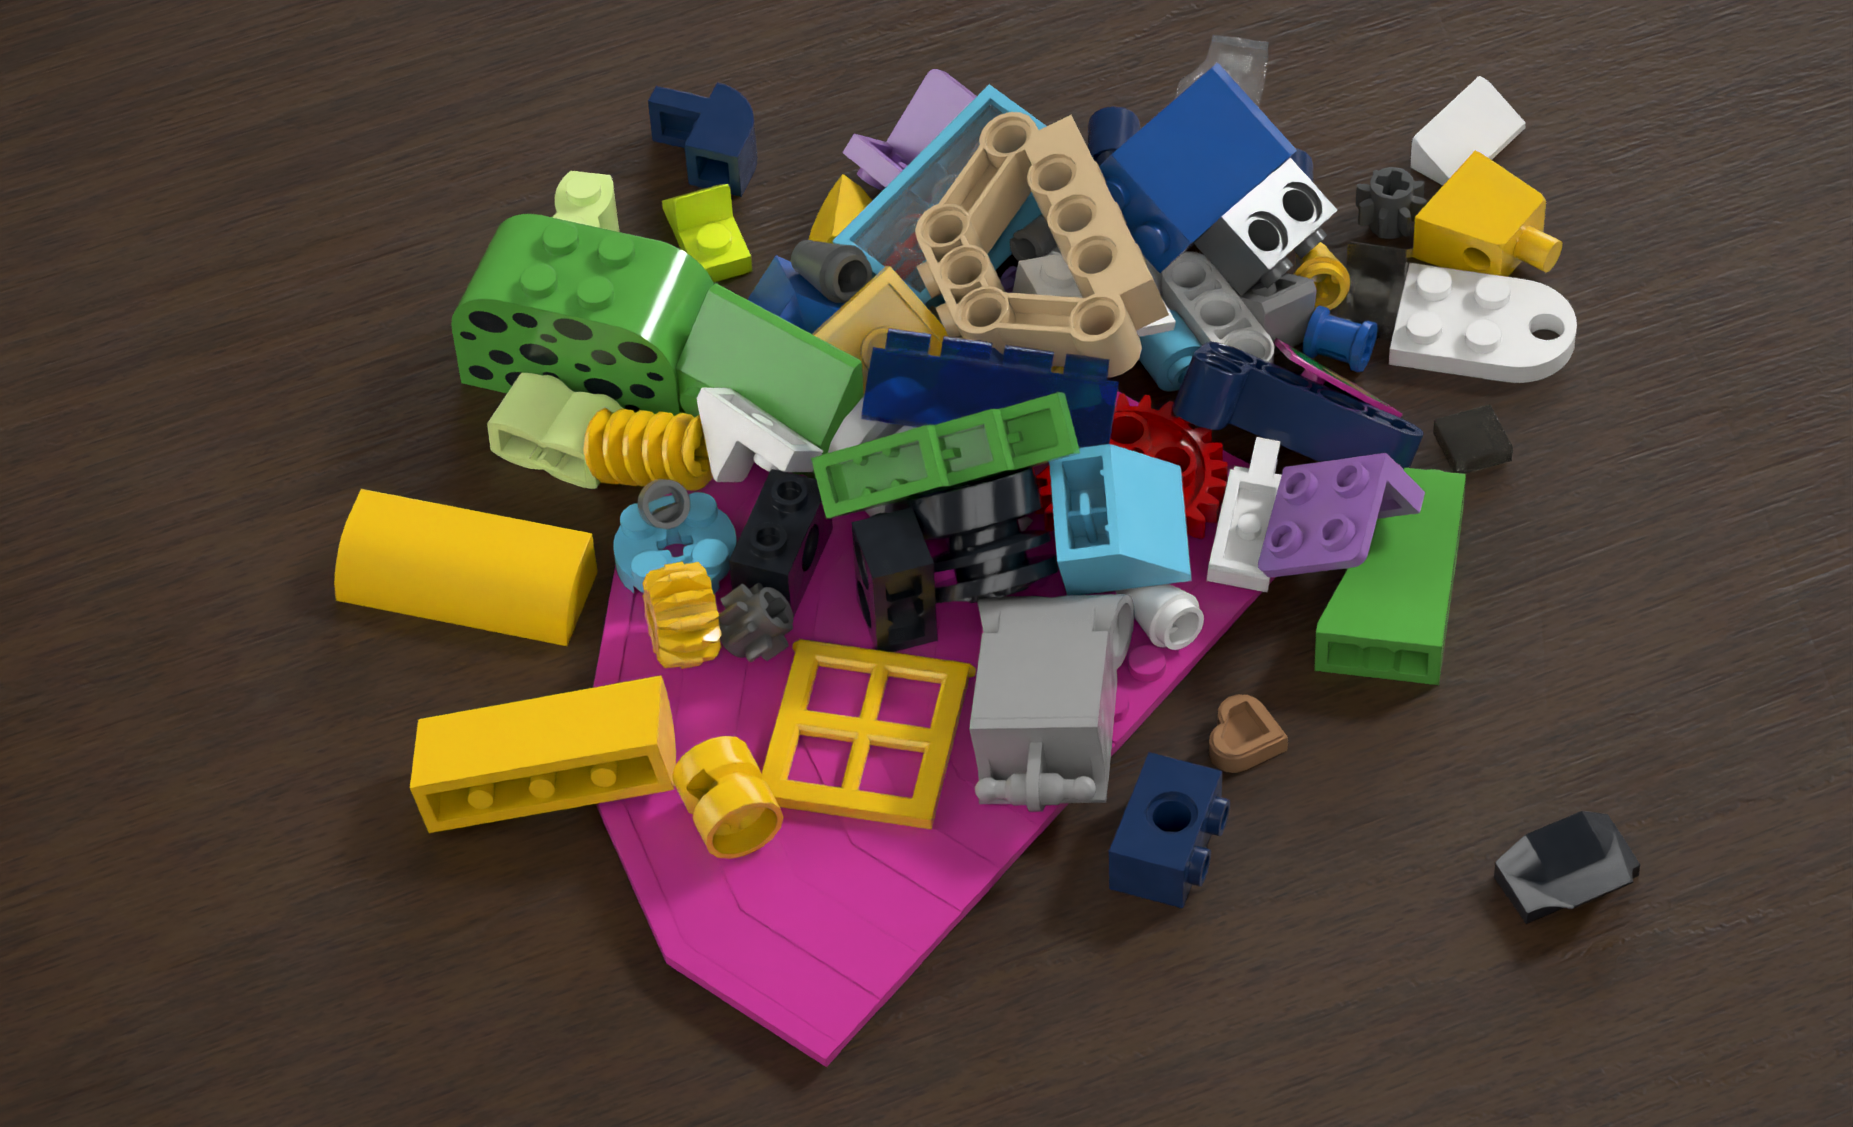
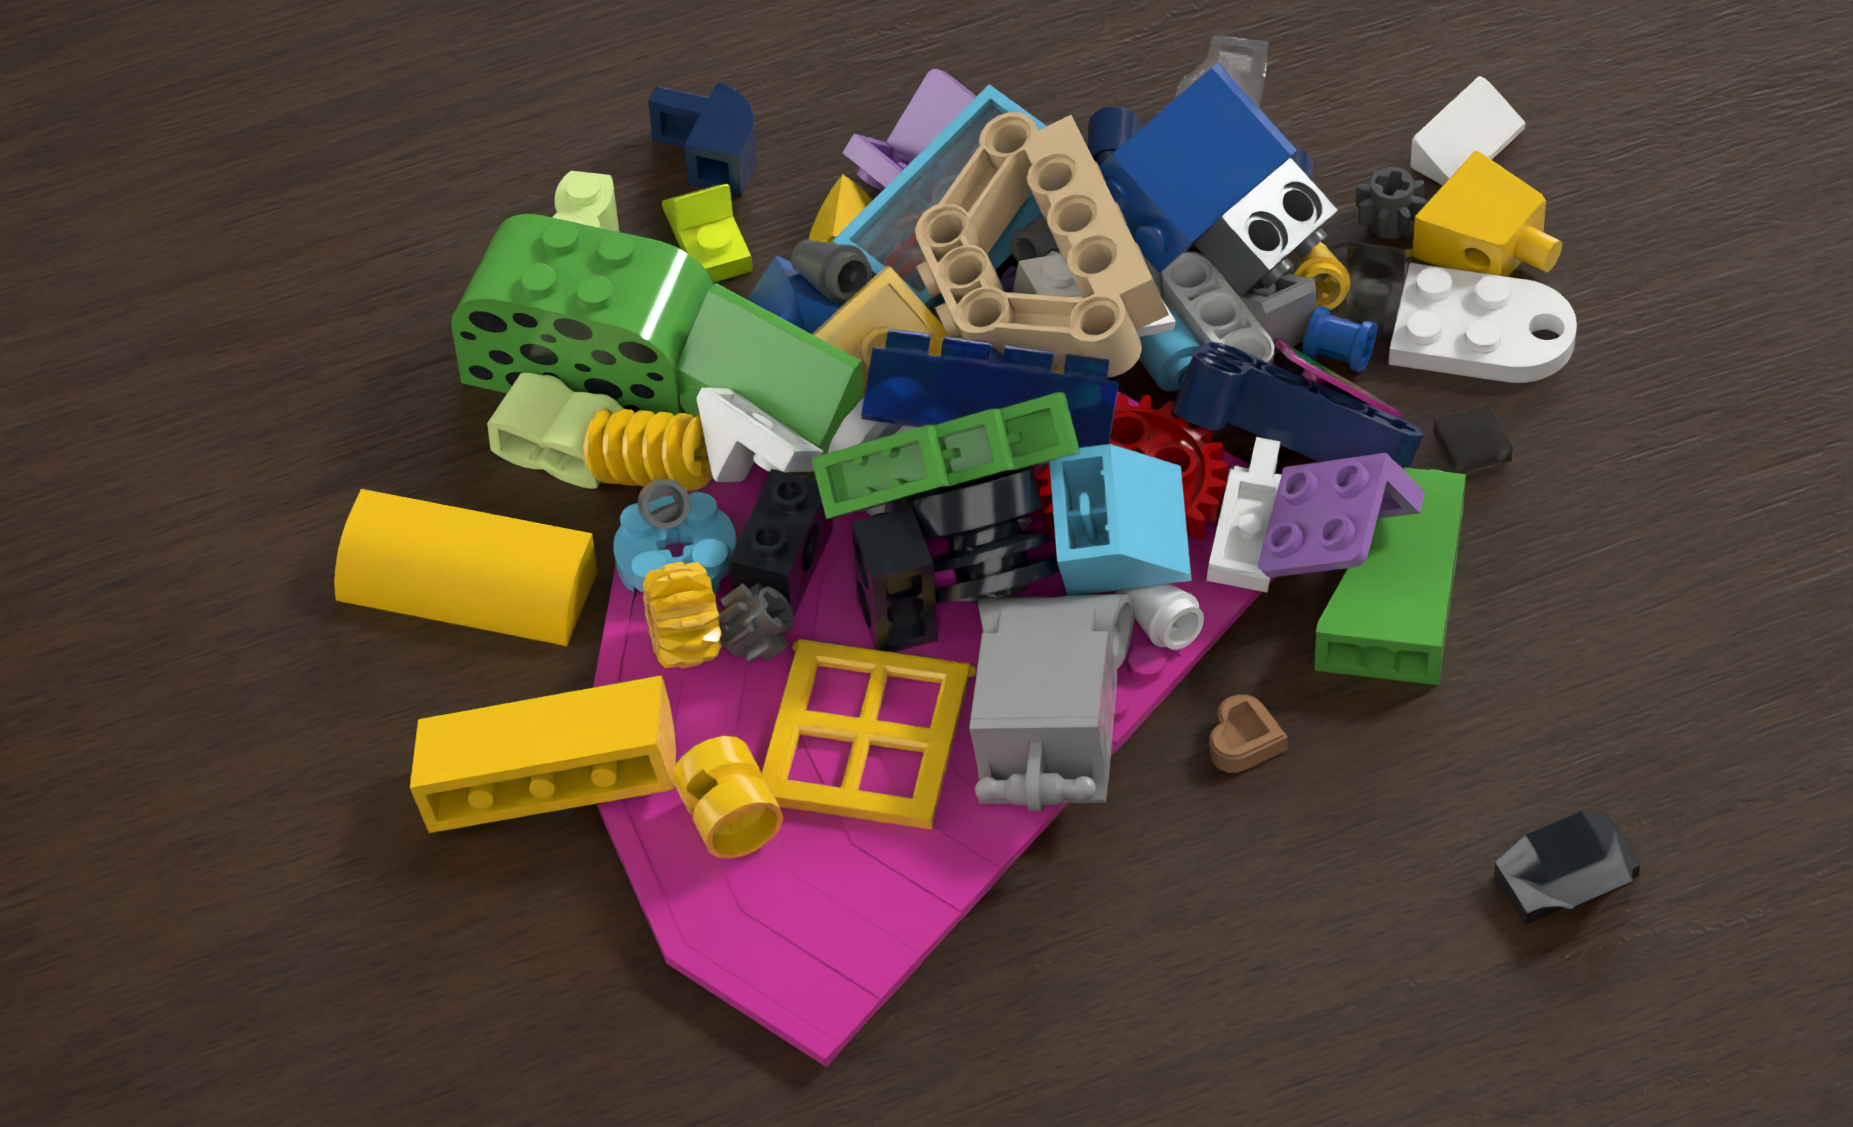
dark blue brick [1109,752,1230,908] -> none

